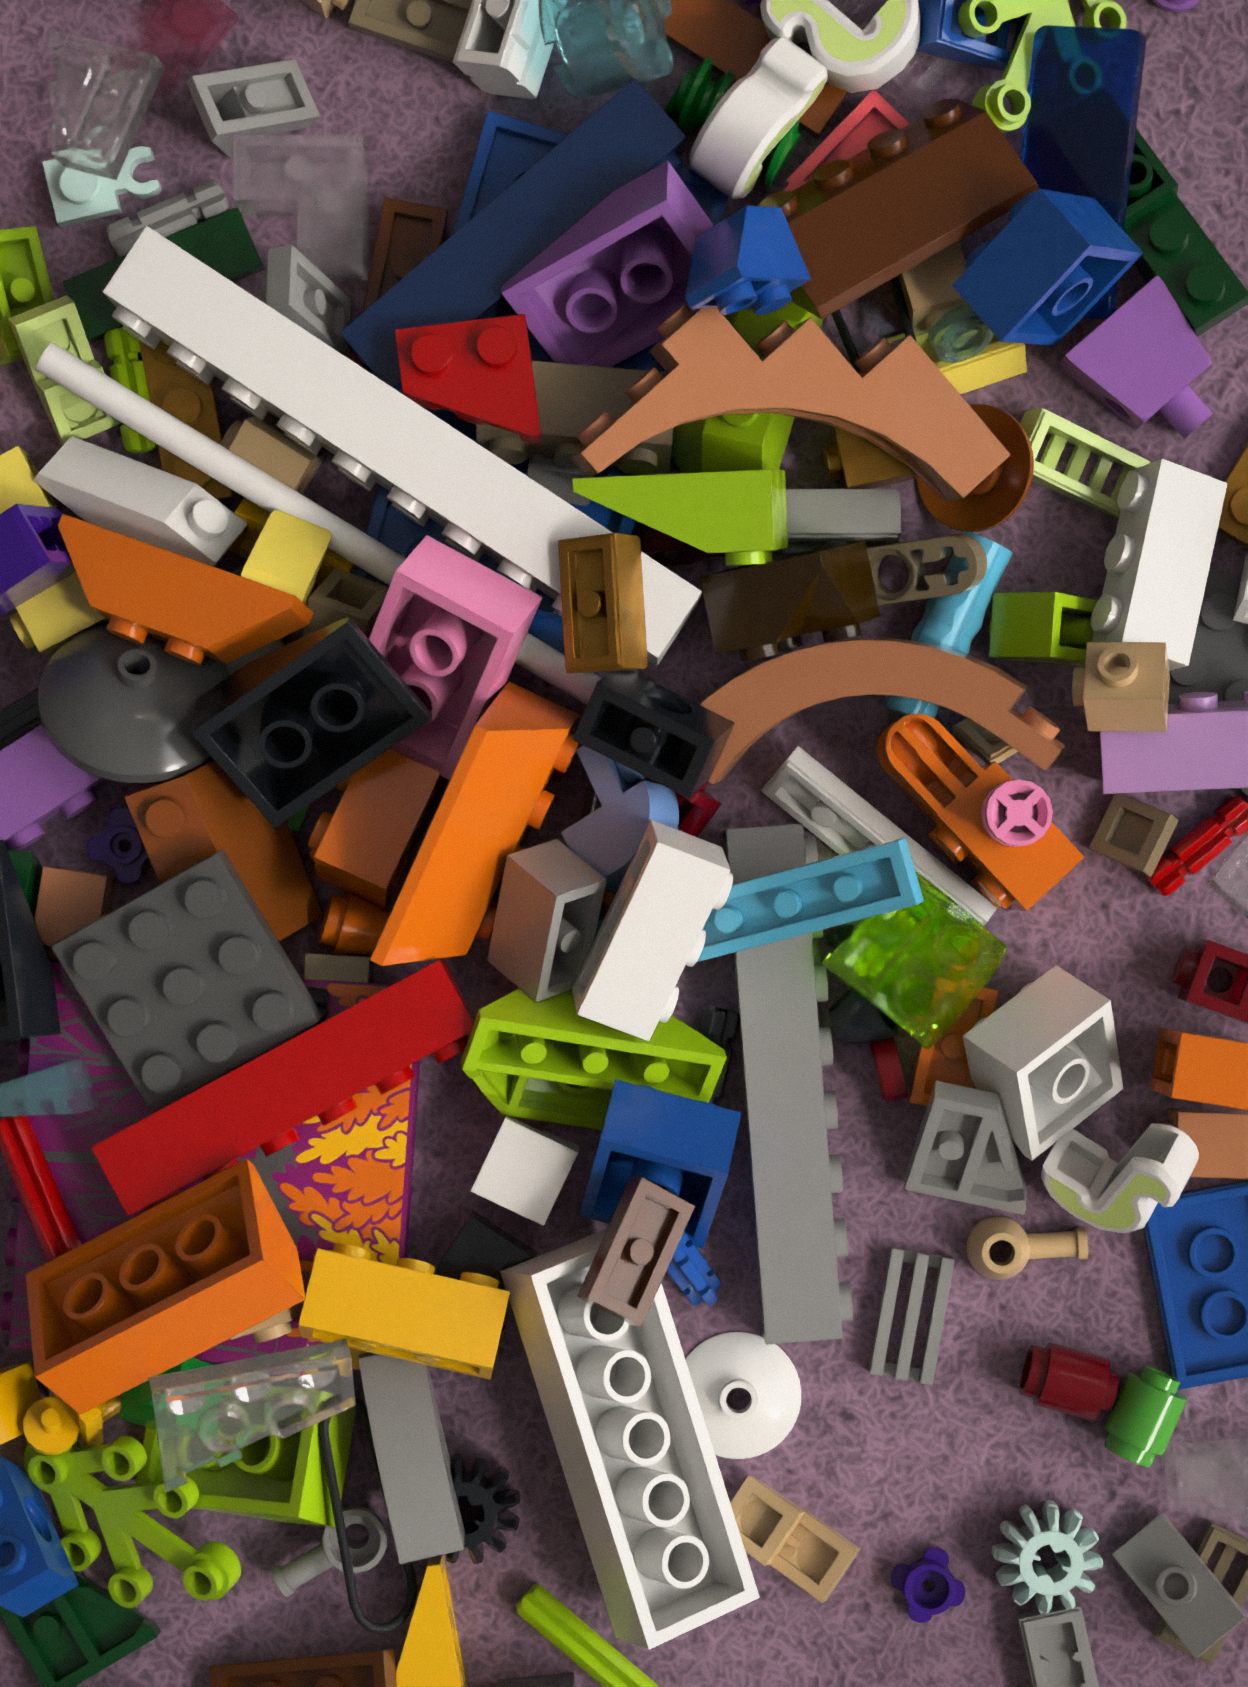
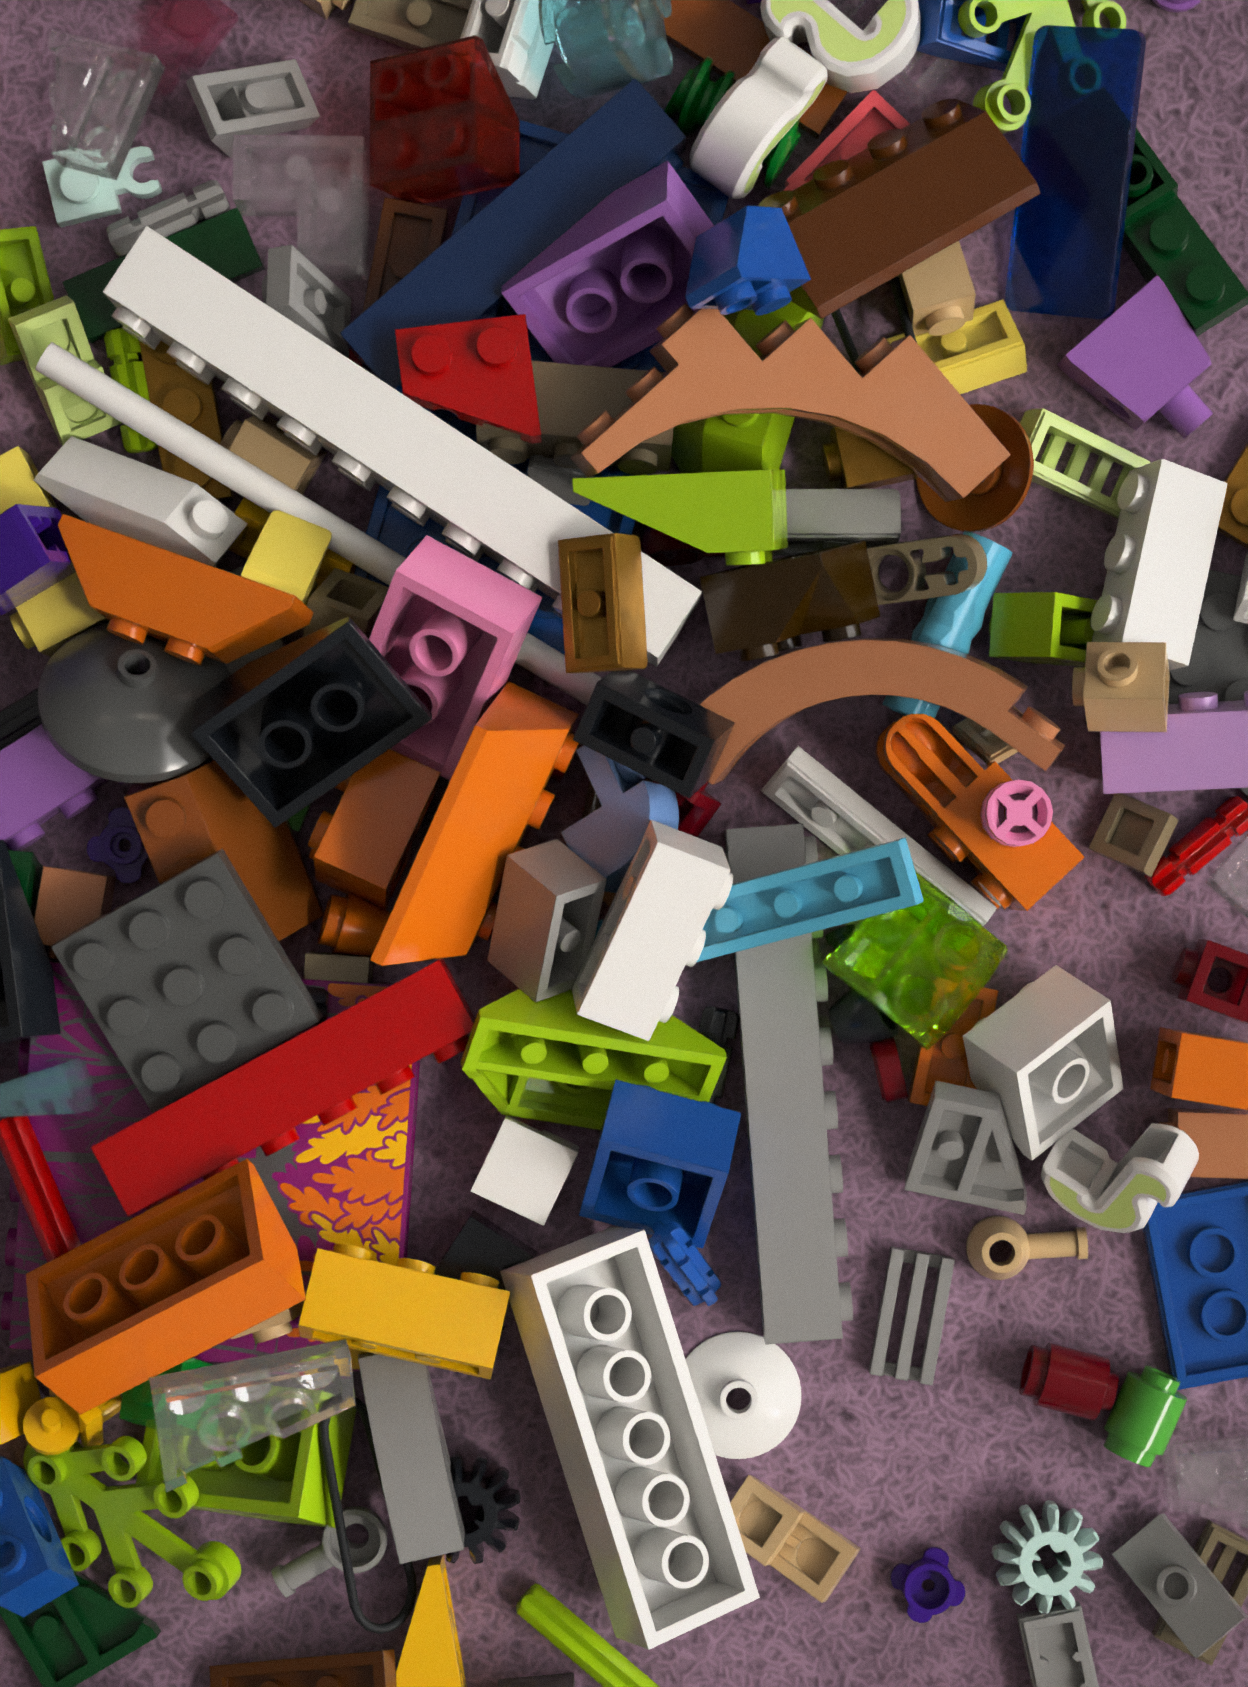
plate [577,1177,695,1327] -> none
clear light blue tile [927,303,994,363] -> none
blue brick [952,189,1143,346] -> none
none -> clear red slope [369,35,520,204]

